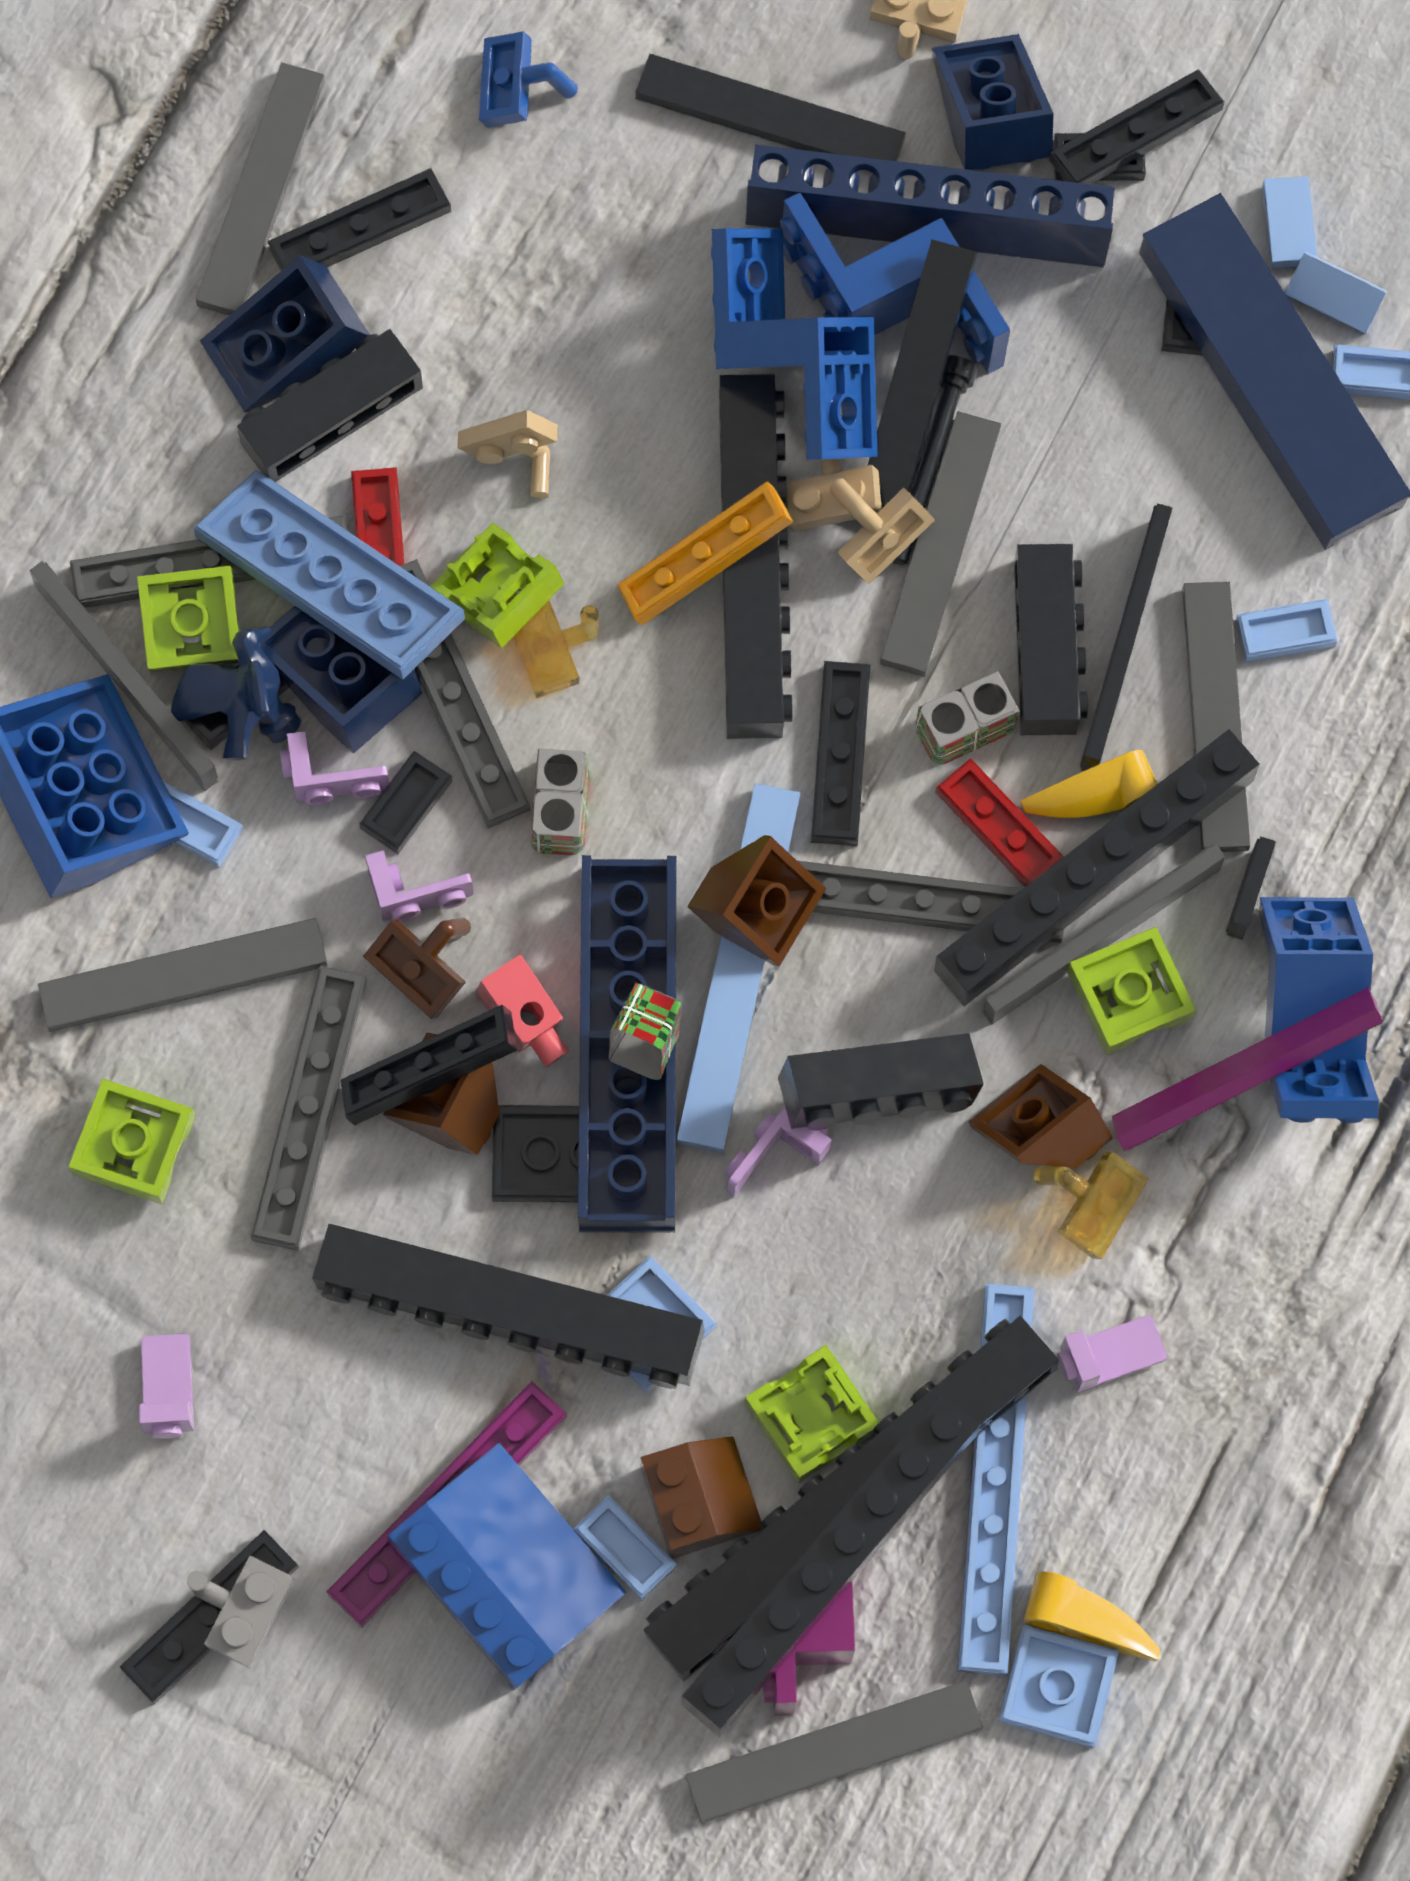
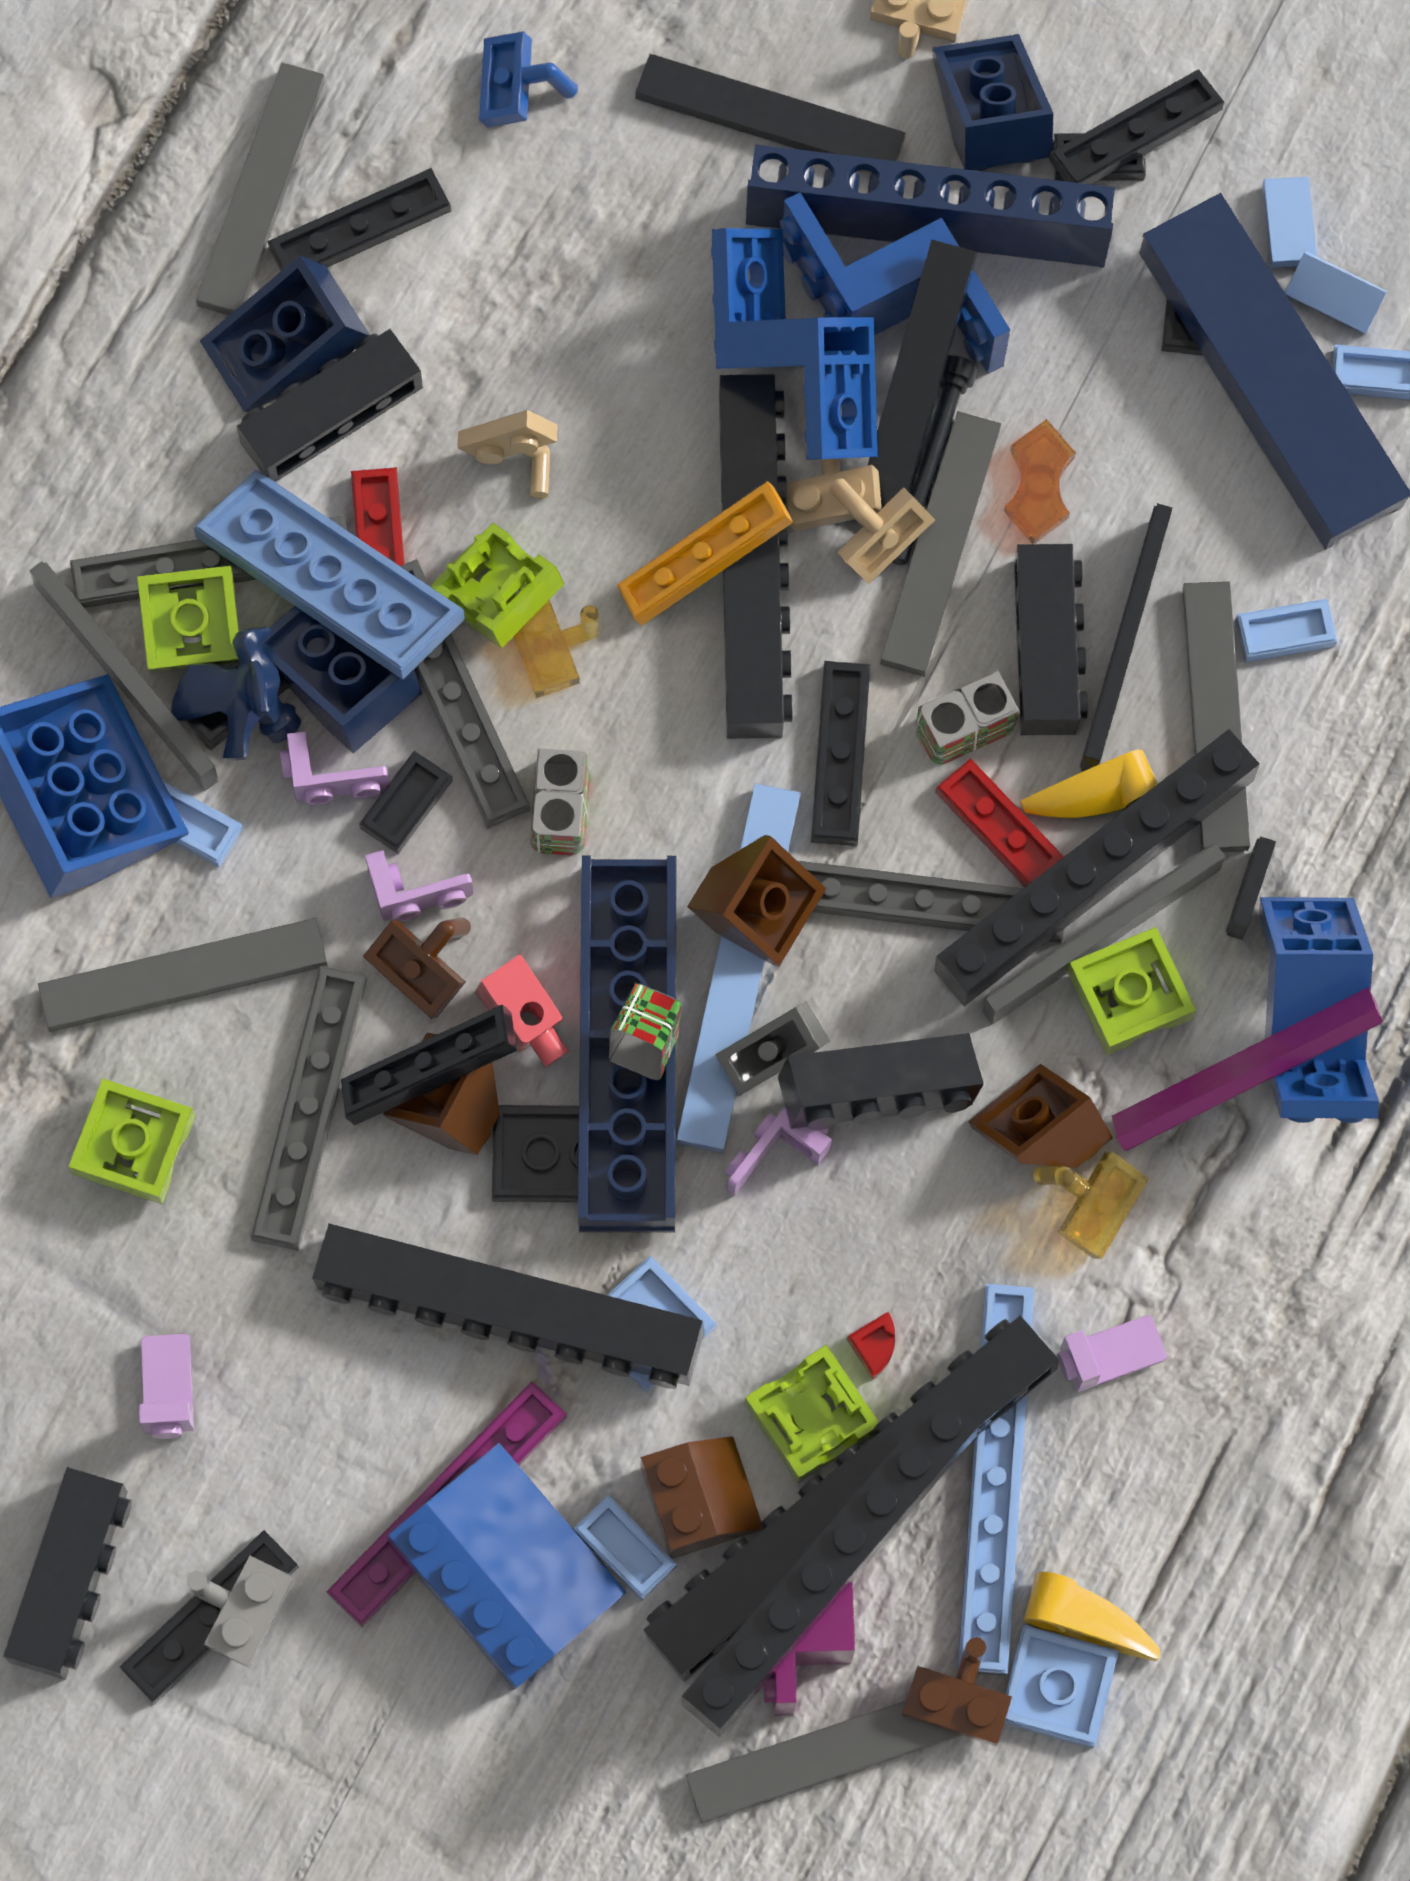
none -> black brick [3,1467,132,1680]
none -> dark grey slope [715,1001,830,1096]
none -> red tile [847,1312,895,1380]
none -> reddish brown plate [902,1637,1012,1746]
none -> clear orange tile [1004,419,1076,544]

